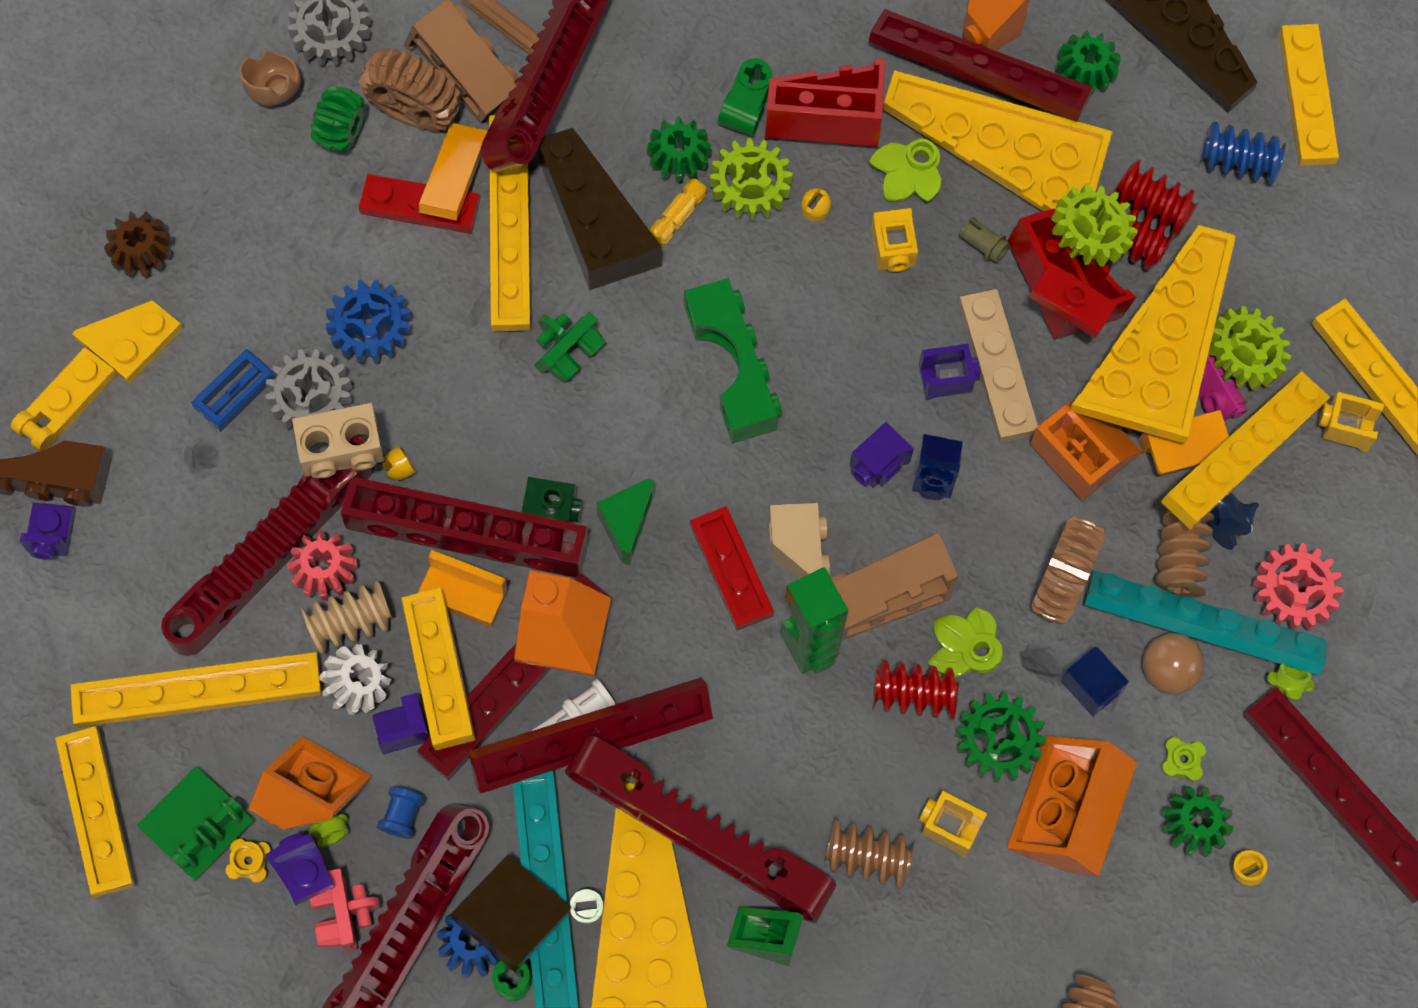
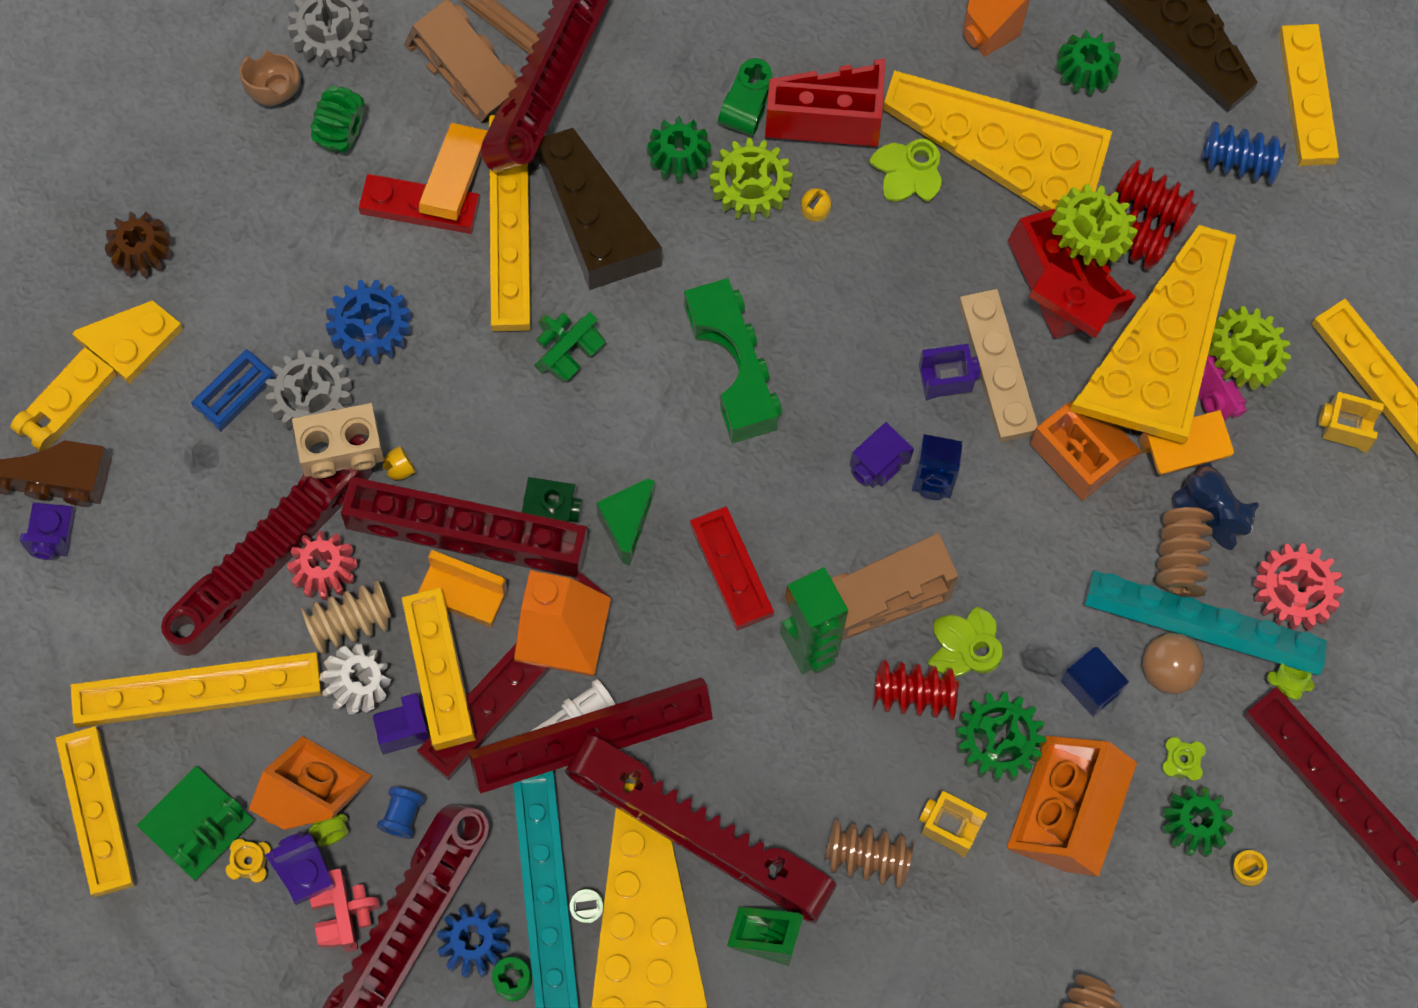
medium nougat gear [359,49,461,132] -> none
dark brown tile [451,855,571,972] -> none
yellow axle [650,178,707,245] -> none
tan slope [768,503,830,579] -> none
dark red plate [868,9,1093,122] -> none
yellow window [871,208,918,272] -> none
olive pin [959,217,1010,262] -> none
medium nougat gear [1031,516,1105,624] -> none
yellow plate [1161,371,1331,530] -> none

